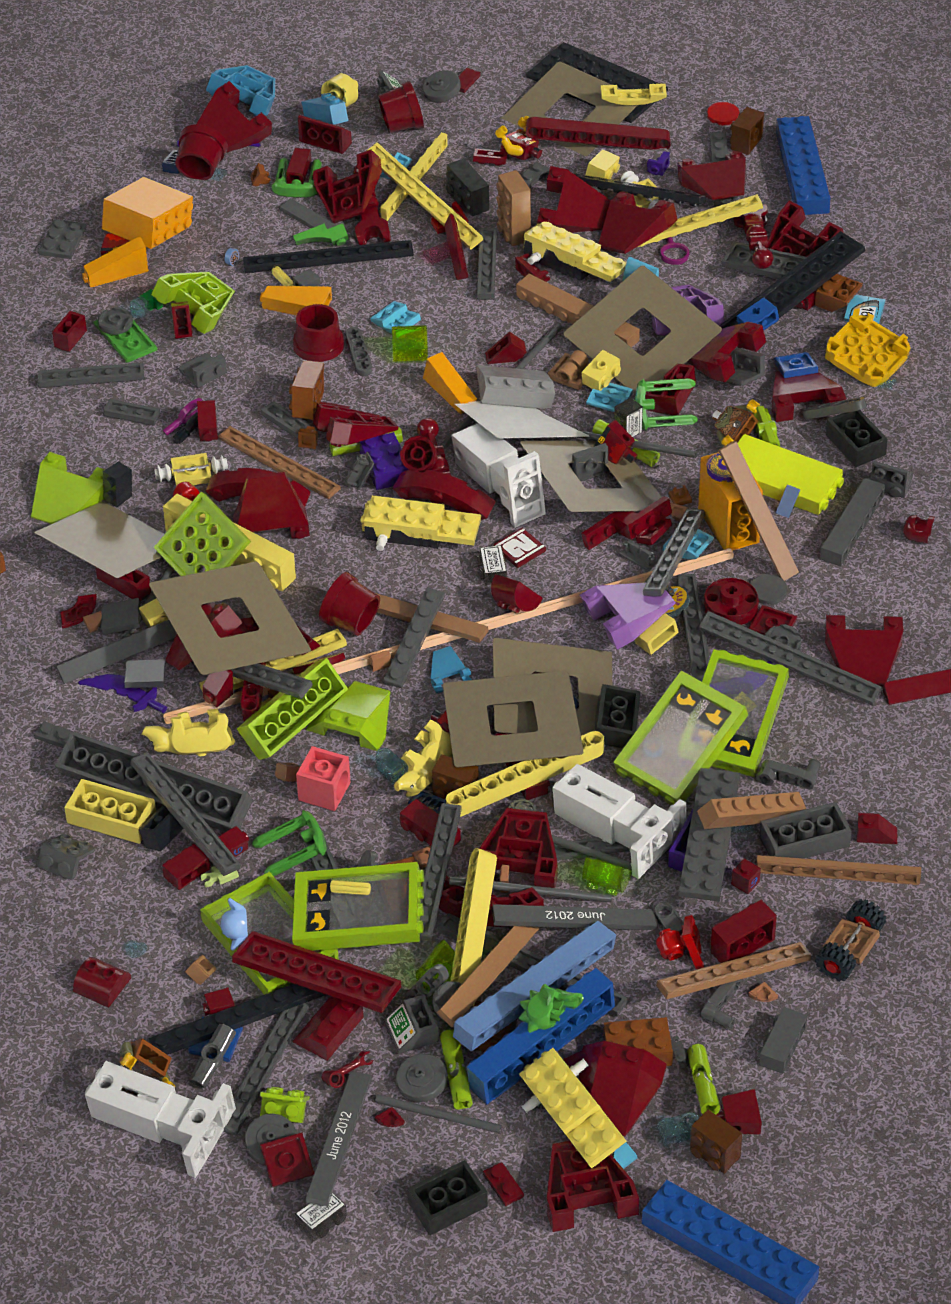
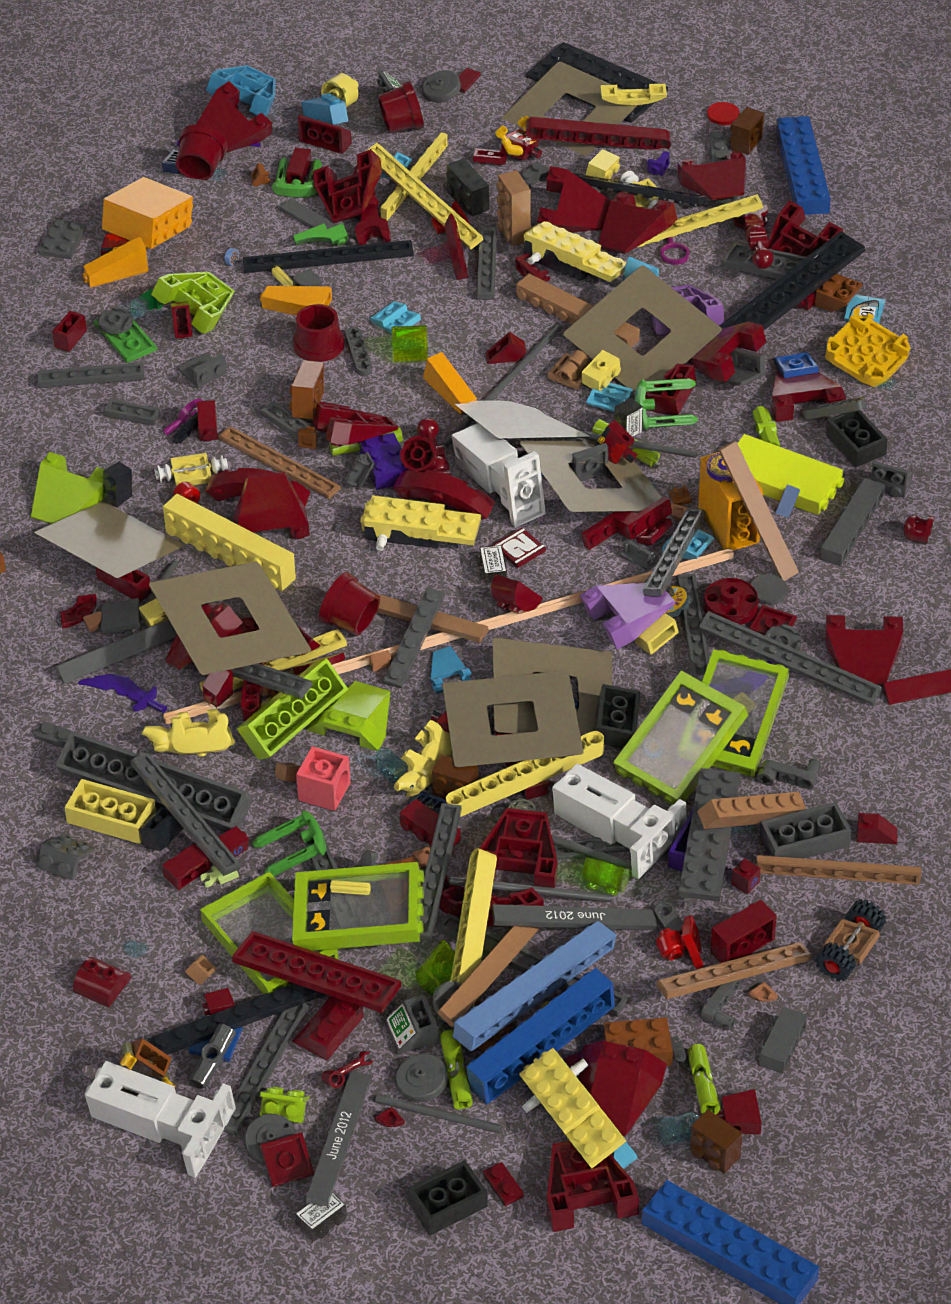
dark grey tile [125,659,165,688] -> none
lime piece [154,492,251,576] -> none
light blue piece [221,898,248,951] -> none
dark grey beam [405,964,449,1001] -> none
light grey slope [476,365,555,409] -> none
nougat tile [500,865,509,893] -> none
bright green head [519,984,584,1033] -> none
torso [712,399,760,446] -> none
blue brick [737,298,779,330] -> none

